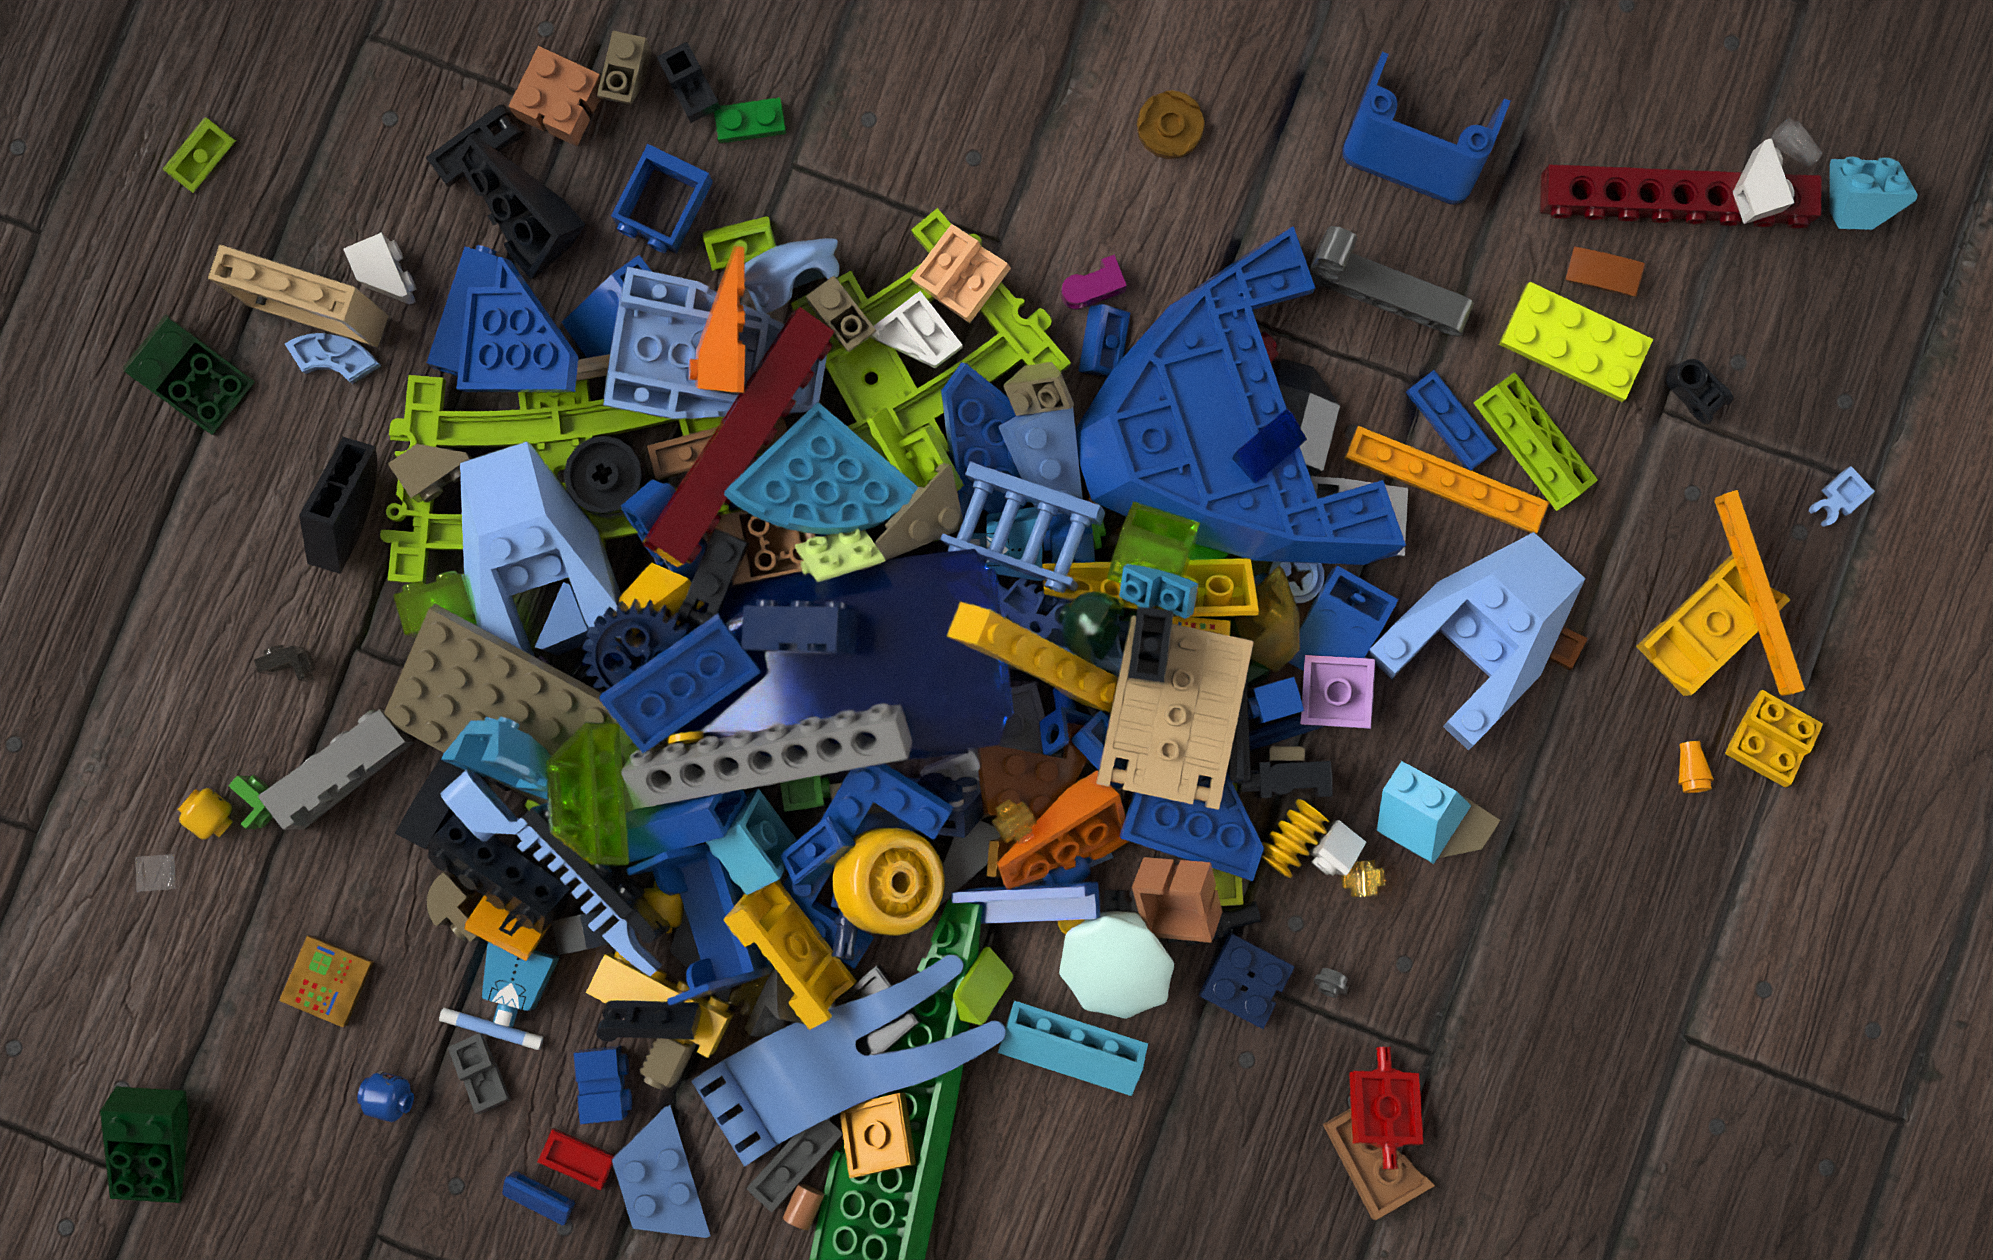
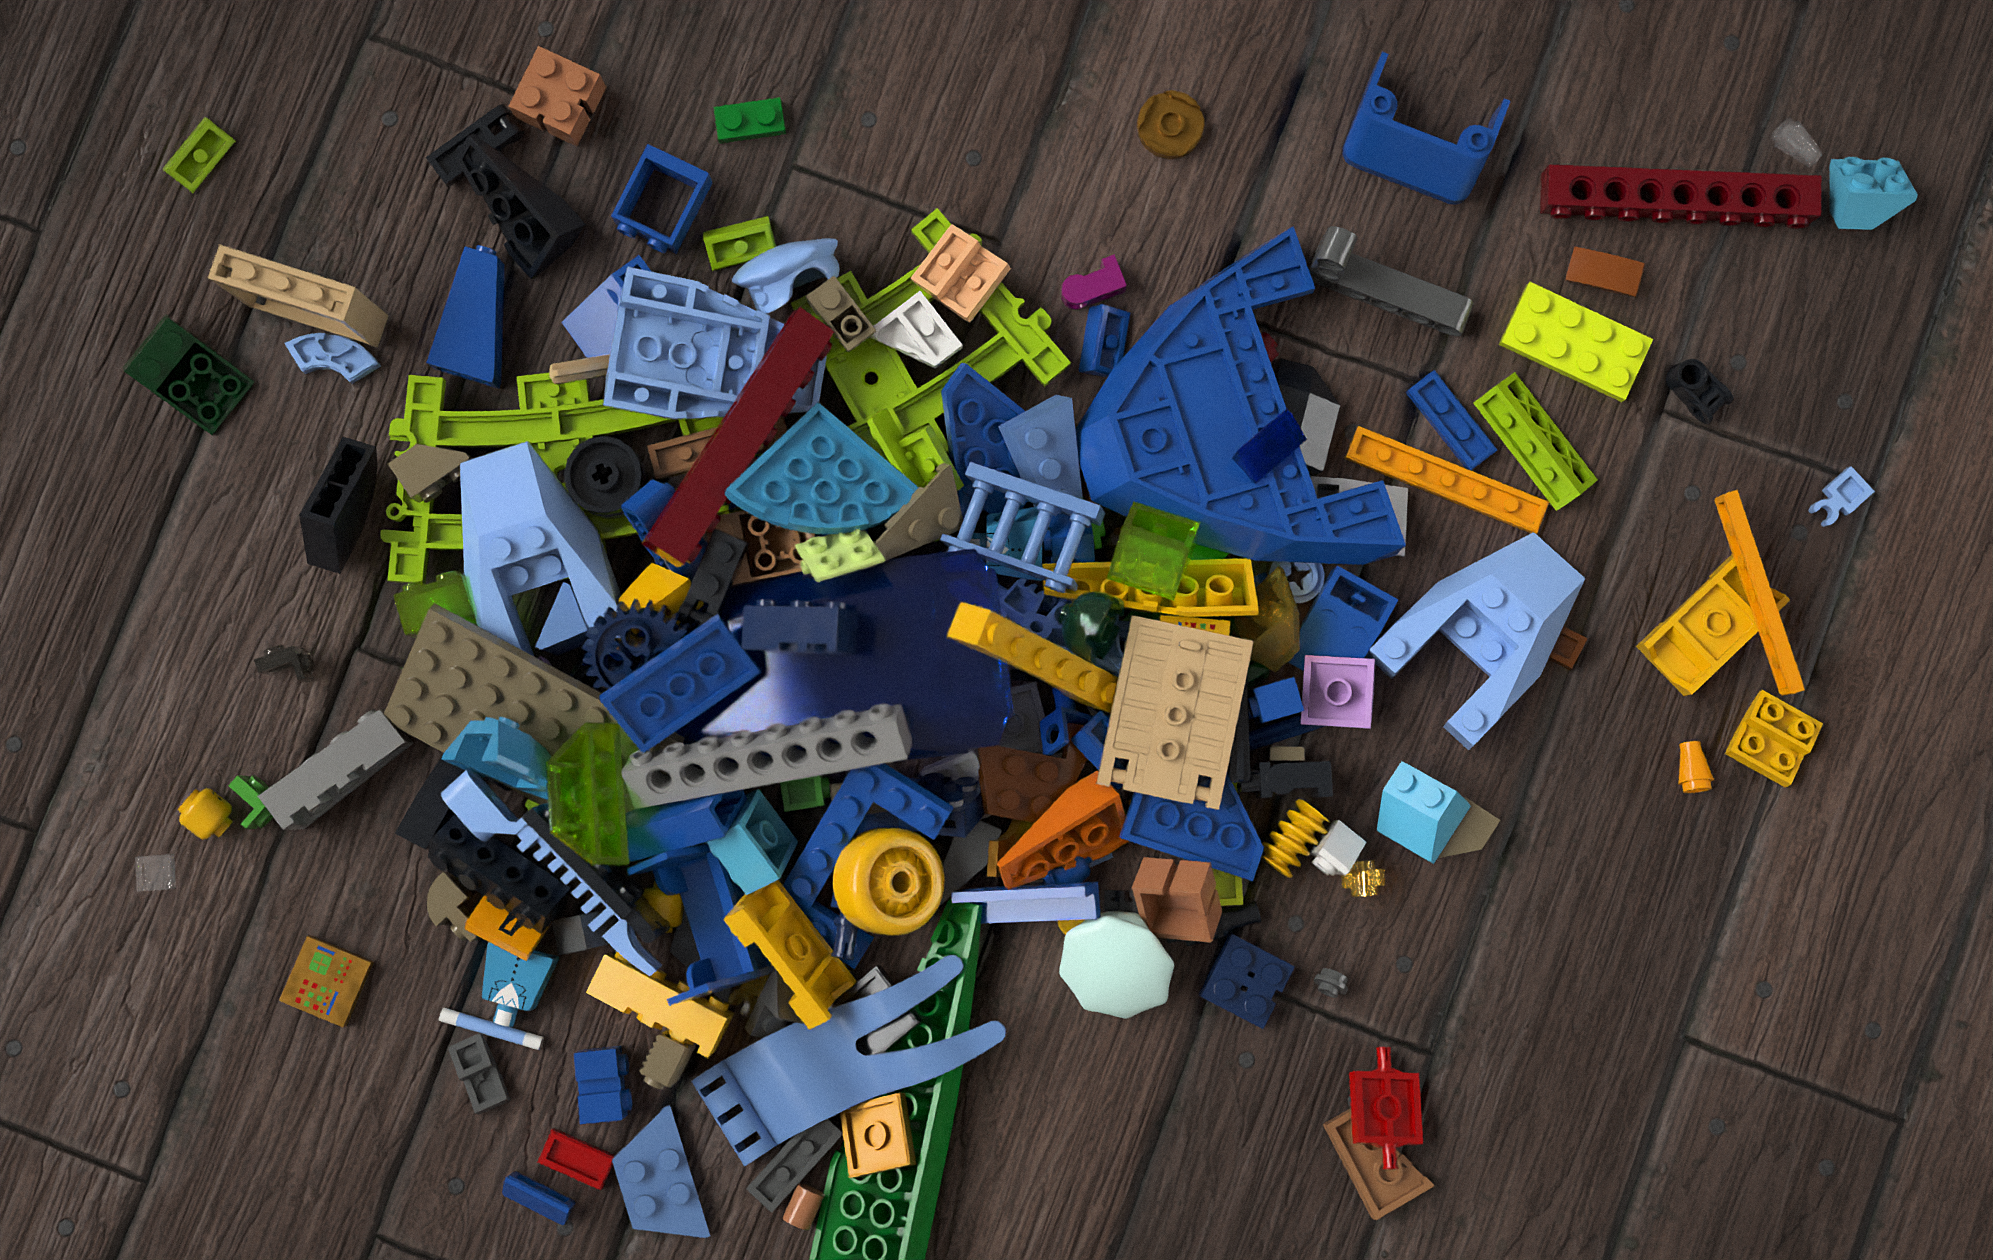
dark green slope [100,1086,189,1203] -> none
white slope [344,233,416,305] -> none
blue head [357,1072,414,1122] -> none
blue wing [456,257,579,392] -> none
black plate [596,1000,702,1042] -> none
dark tan slope [597,31,652,105] -> none
black brick [657,42,721,123] -> none
yellow piece [667,732,704,745] -> none
orange wedge [689,246,745,393] -> none
blue slope [780,816,856,885] -> none
lime slope [953,946,1013,1025] -> none
clear yellow gear [992,799,1037,845] -> none
medium azure brick [998,1001,1148,1096] -> none
dark tan slope [1003,362,1074,416] -> none
dark azure slope [1119,564,1198,619] -> none
black brick [1128,606,1174,685] -> none
white slope [1733,138,1794,224] -> none

